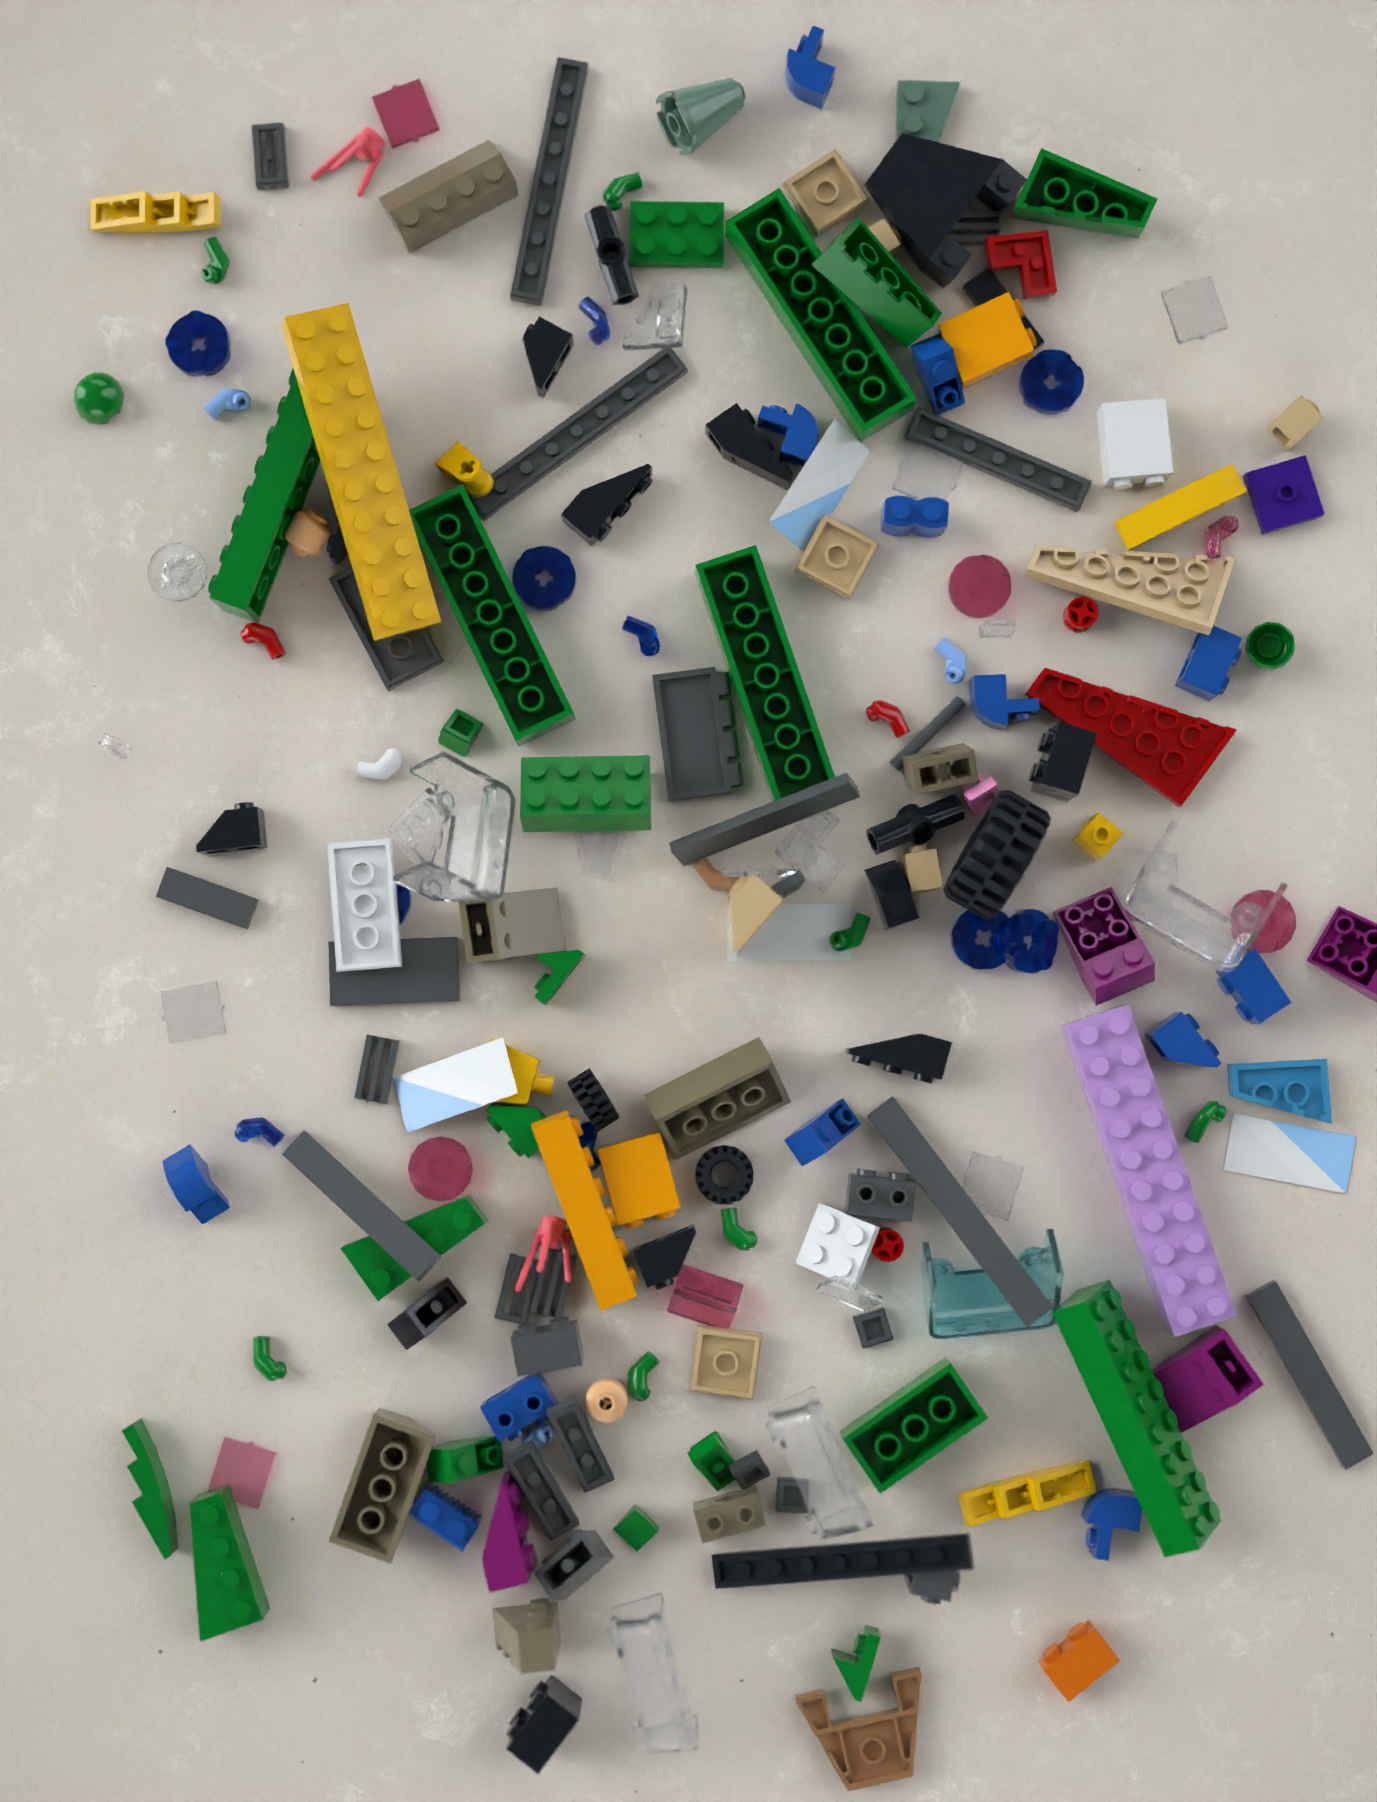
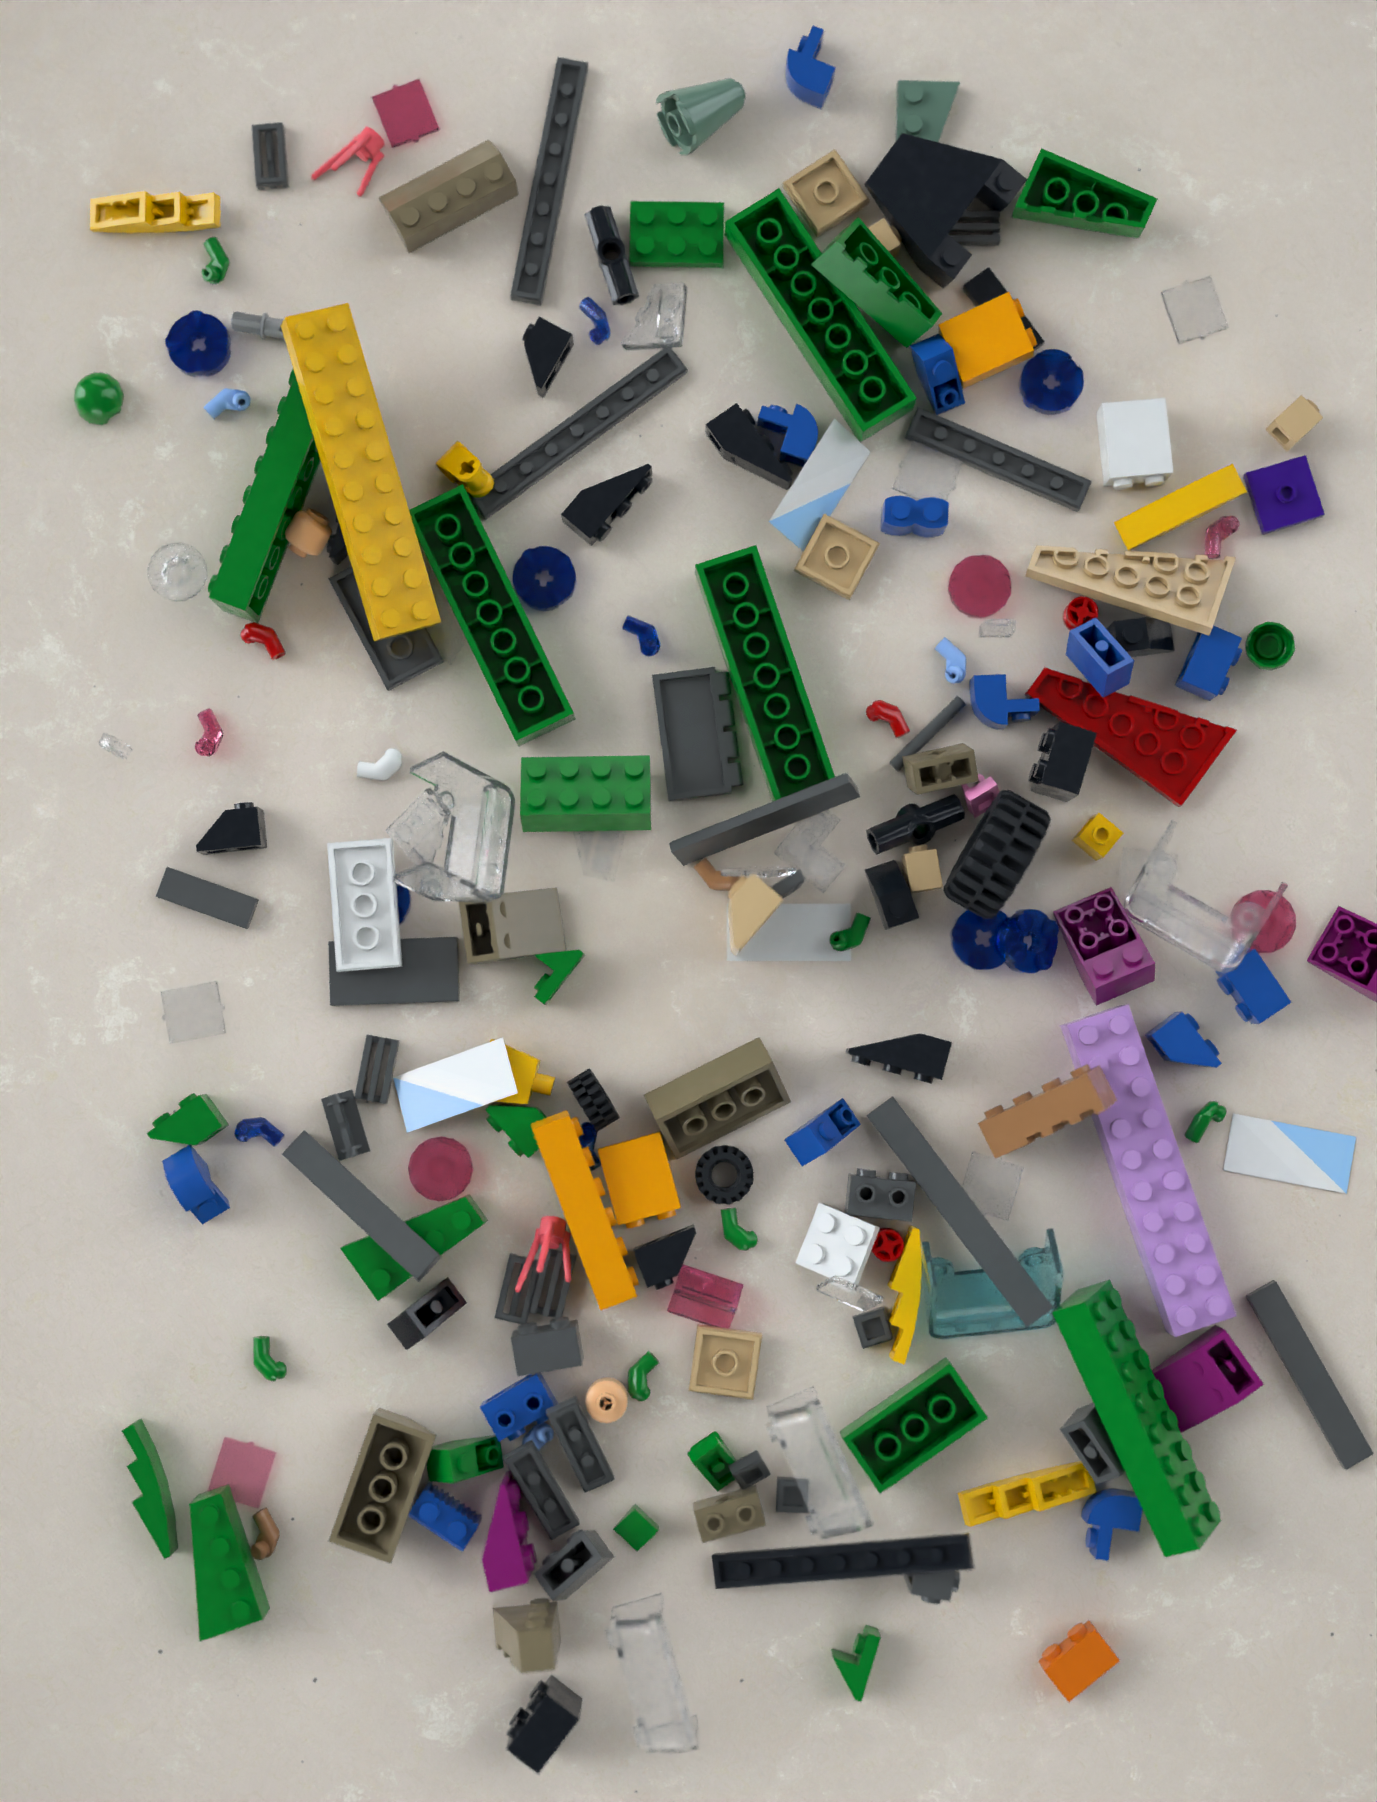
green slope [438,708,484,757] -> none
green arm [603,172,643,211] -> none
medium nougat wing [795,1667,922,1791] -> none
red plate [984,230,1057,299] -> none
dark azure wing [1227,1059,1332,1124] -> none
none -> green slope [147,1093,229,1146]
none -> clear pink arm [195,708,223,757]
none -> light grey axle [231,311,284,339]
none -> medium nougat arm [251,1507,280,1560]
none -> dark grey hinge [321,1090,370,1161]
none -> yellow slope [888,1225,922,1365]
none -> medium nougat wedge [978,1064,1117,1159]
none -> dark grey brick [1060,1403,1125,1484]
none -> blue brick [1065,617,1134,698]
none -> black slope [1106,617,1174,657]

